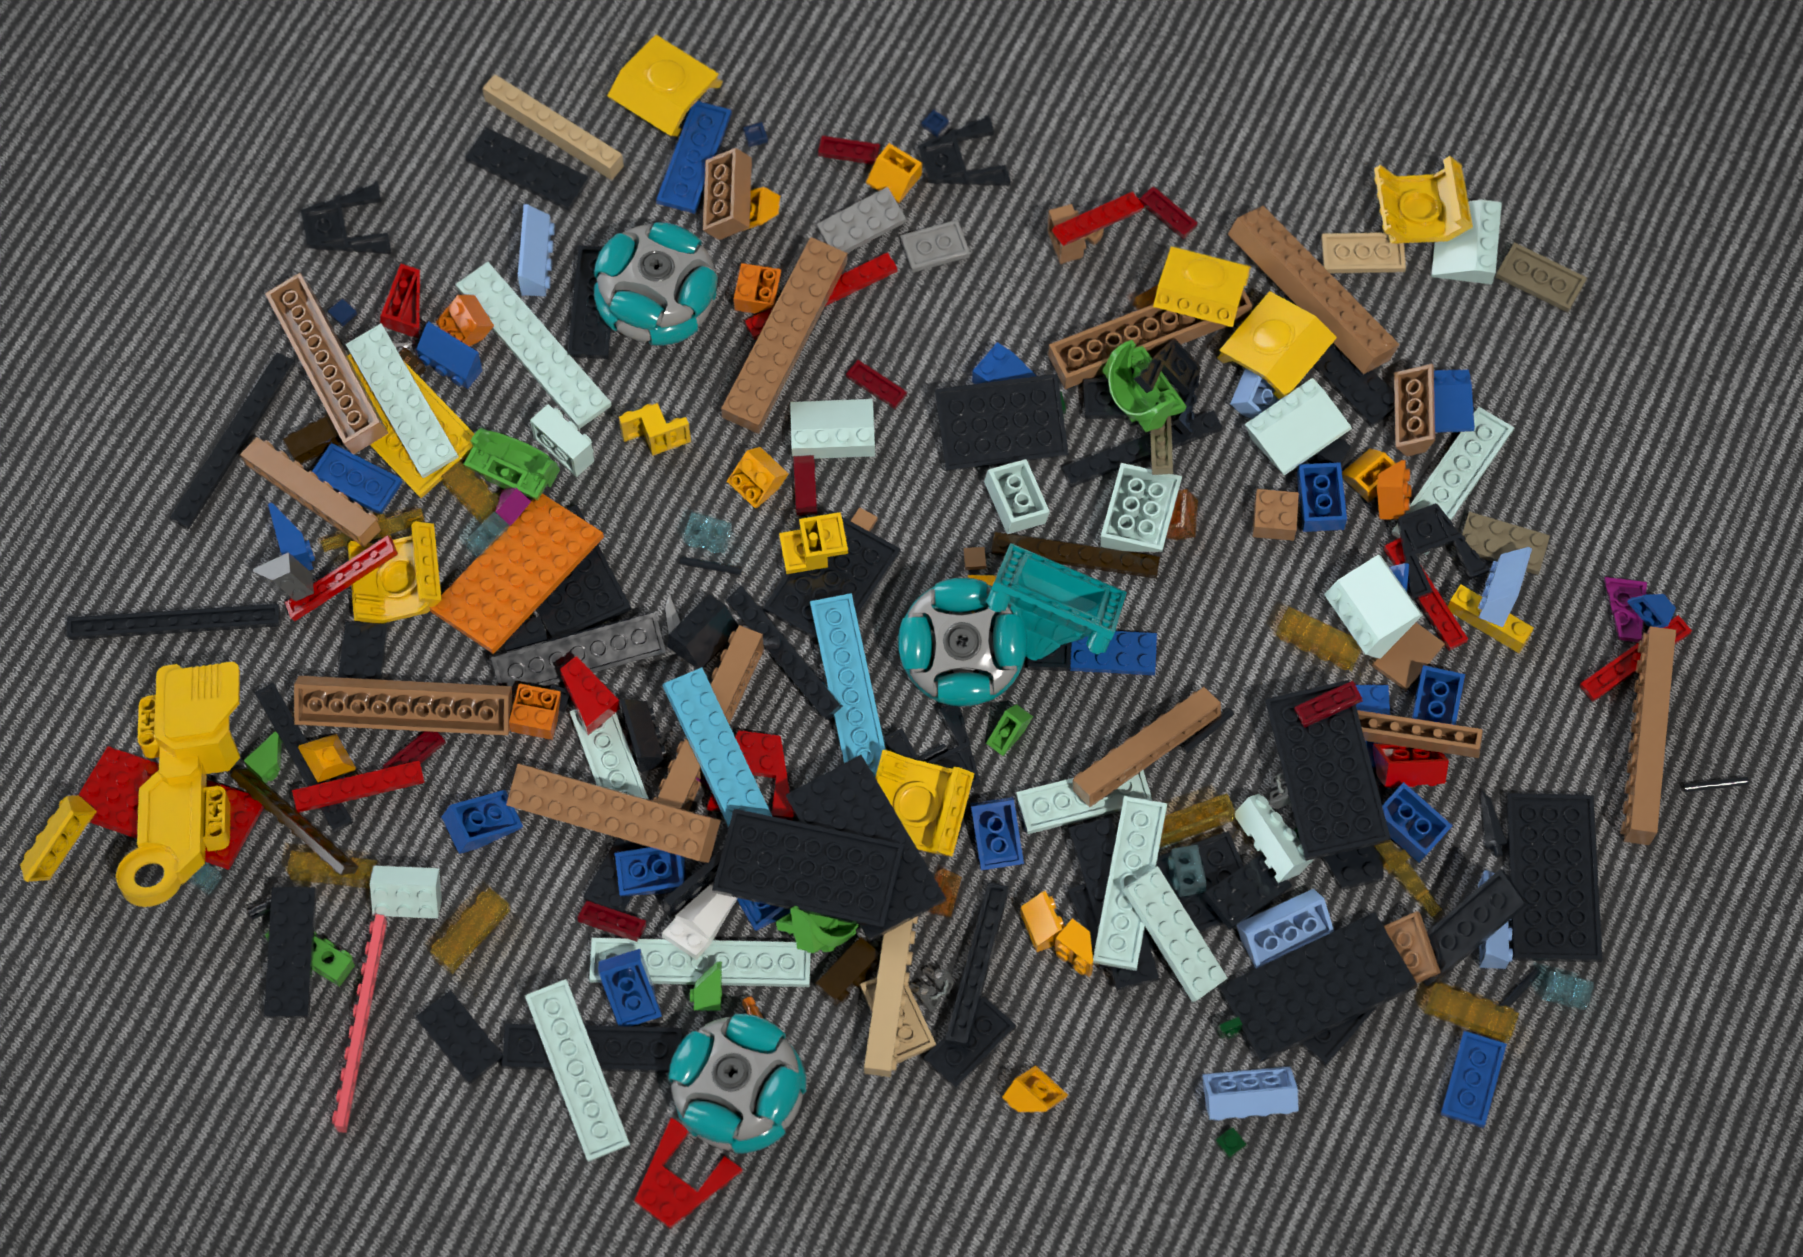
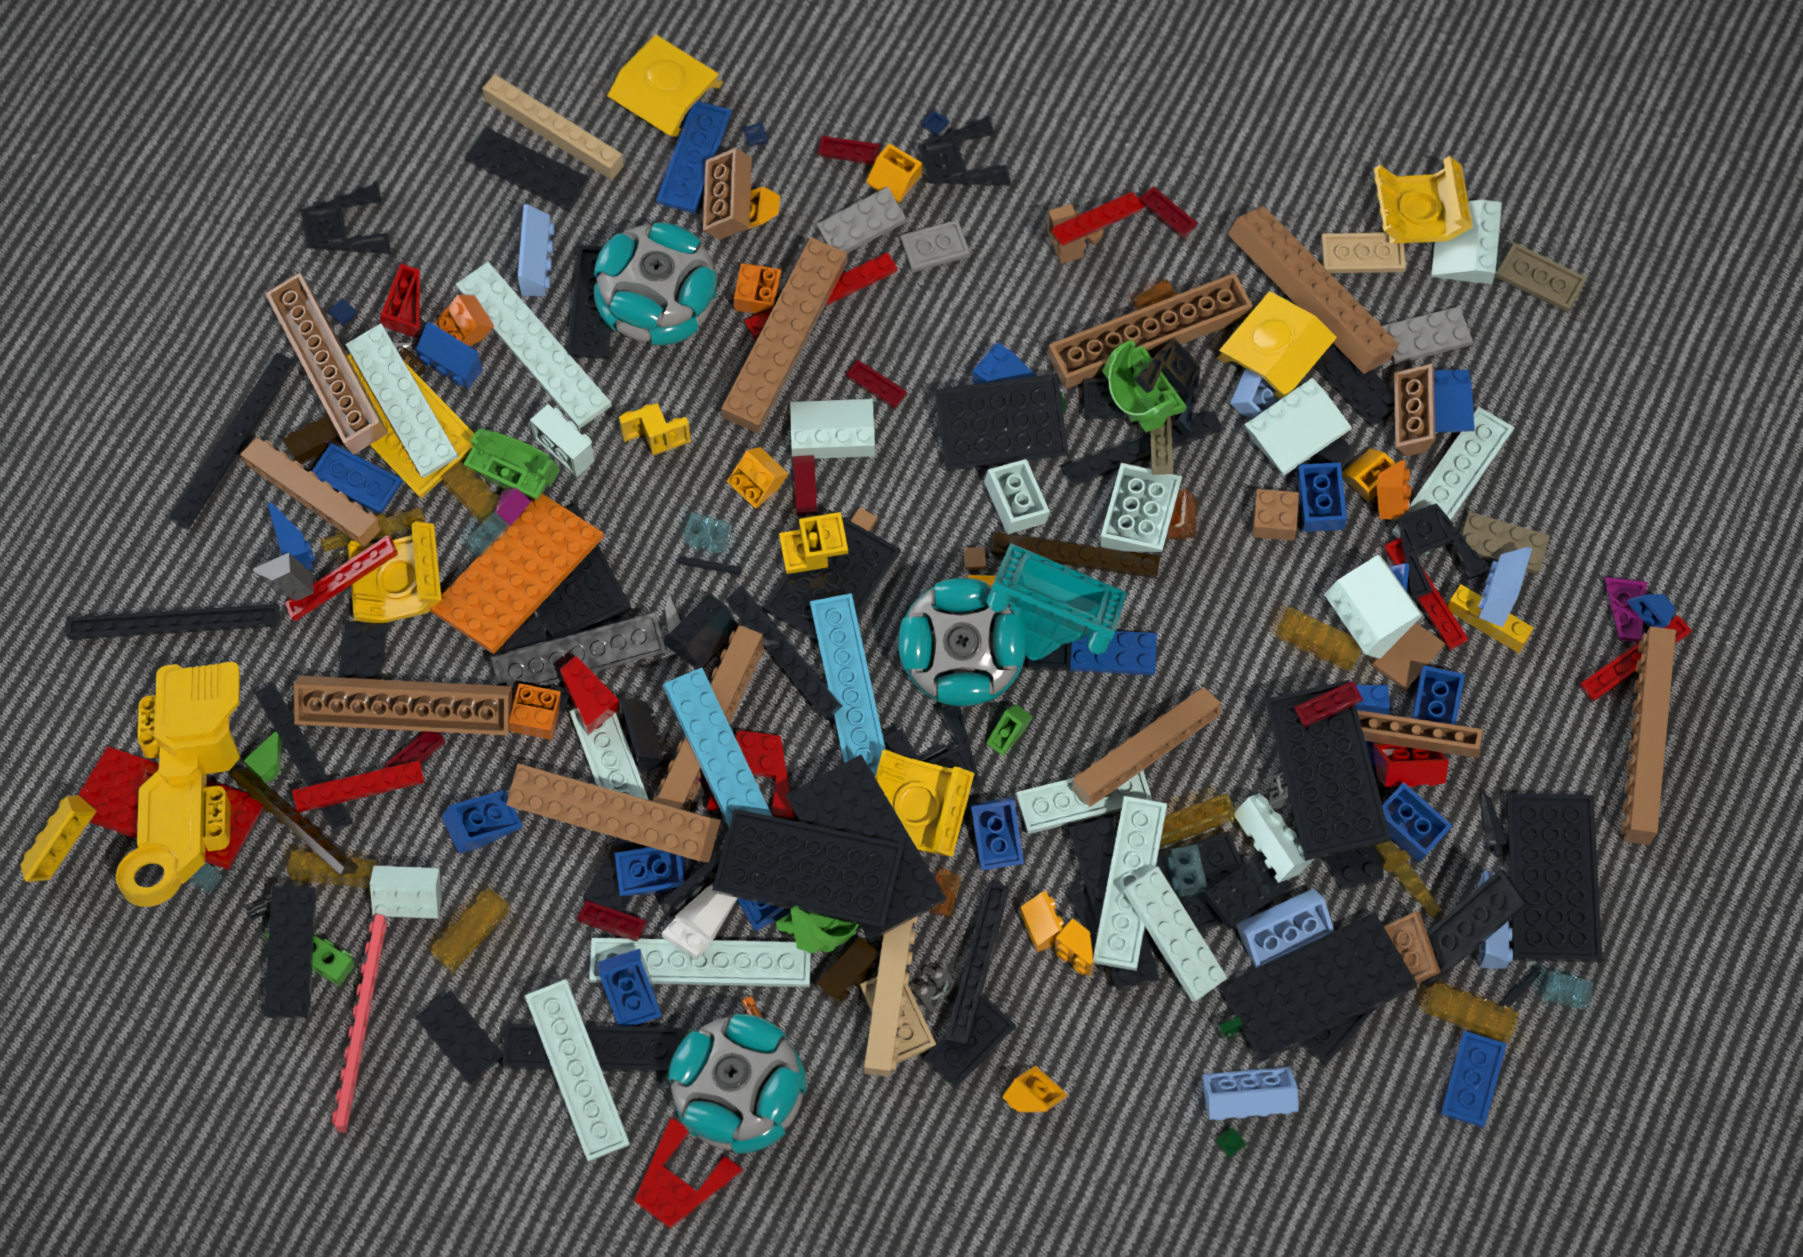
light orange slope [298,734,356,782] -> none
bright green slope [690,961,722,1011] -> none
yellow panel [1153,246,1251,327] -> none
black bar [1182,708,1235,754] -> none
black bar [1683,777,1749,792] -> none
none -> light grey plate [1382,306,1473,365]

